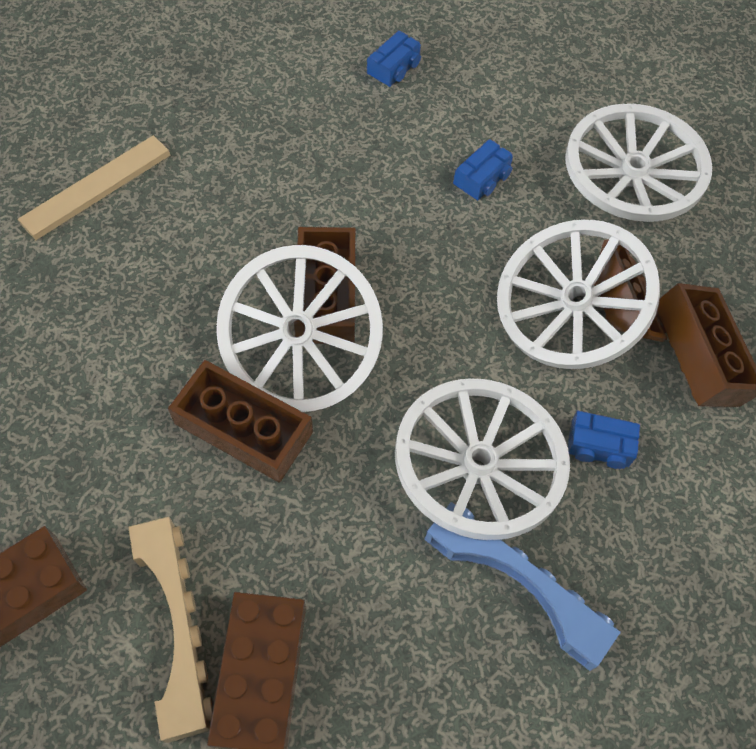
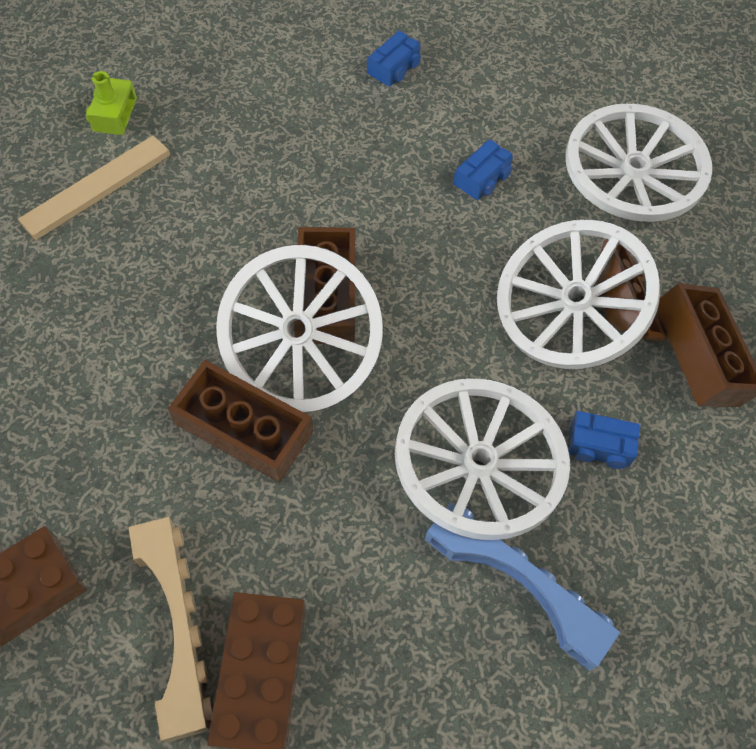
none -> lime brick [86,71,137,135]

